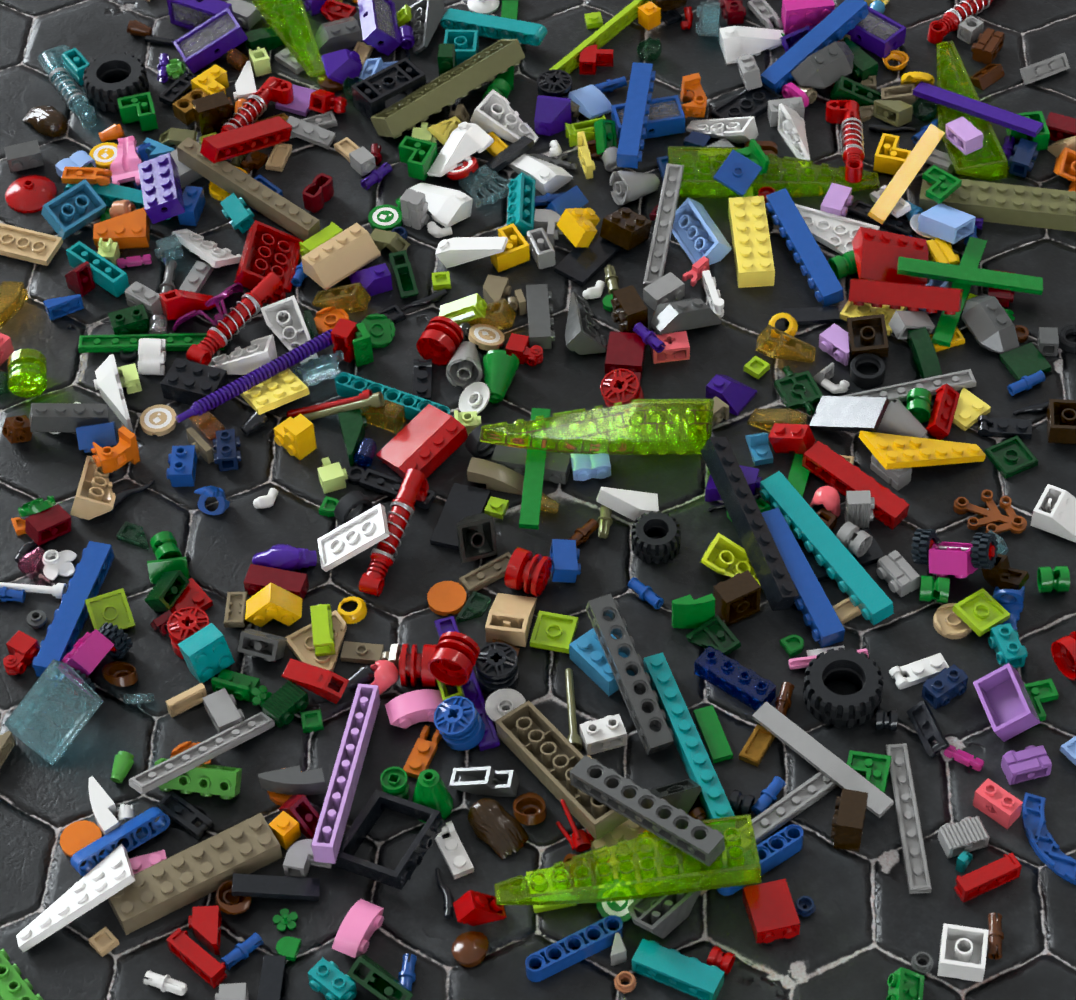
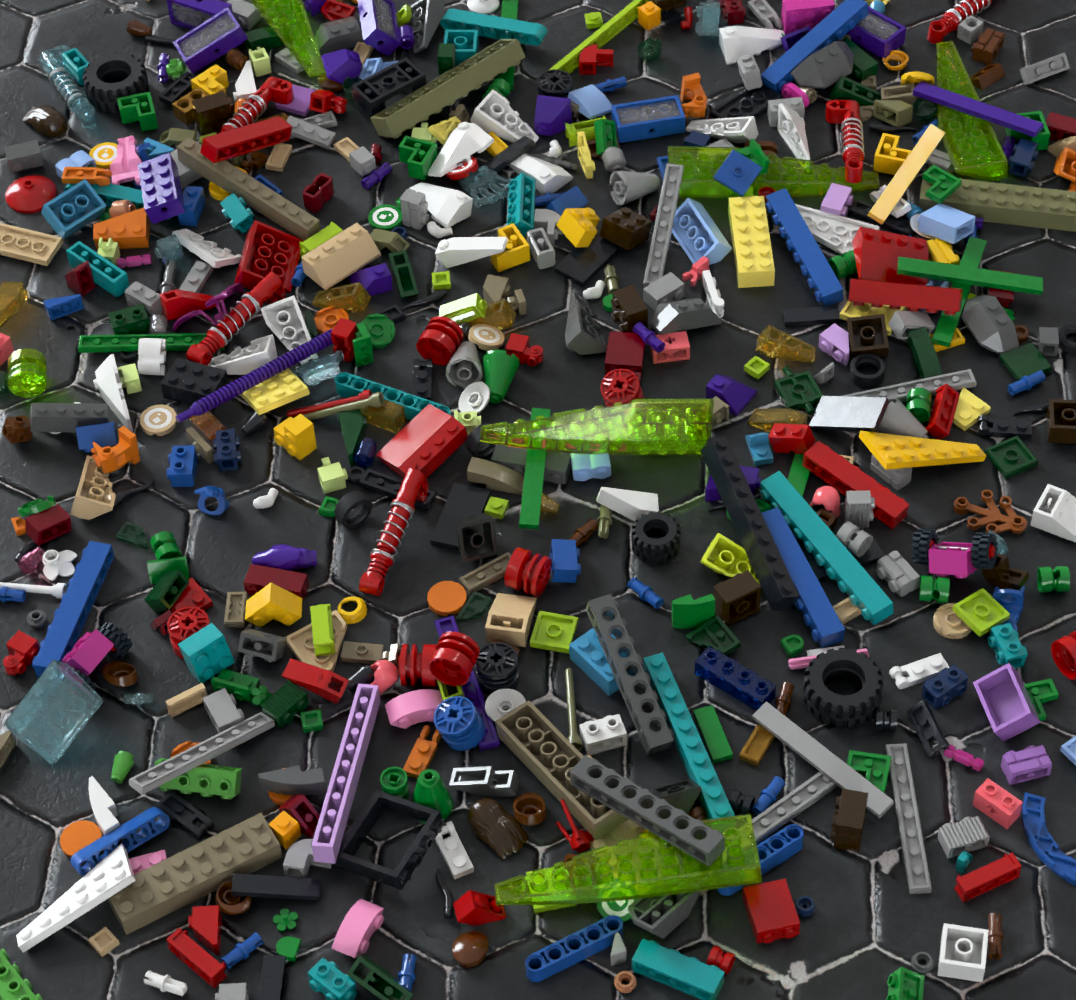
lime plate [85,588,136,630] -> none
orange cone [98,123,125,142] -> none
white hose [117,804,135,826] -> none
white plate [317,503,389,572] -> none
dark grey brick [526,284,555,349] -> none
blue brick [617,62,656,169] -> none
yellow piece [768,312,798,340] -> none
white arm [821,378,850,394] -> none
lavender brick [946,116,984,155] -> none

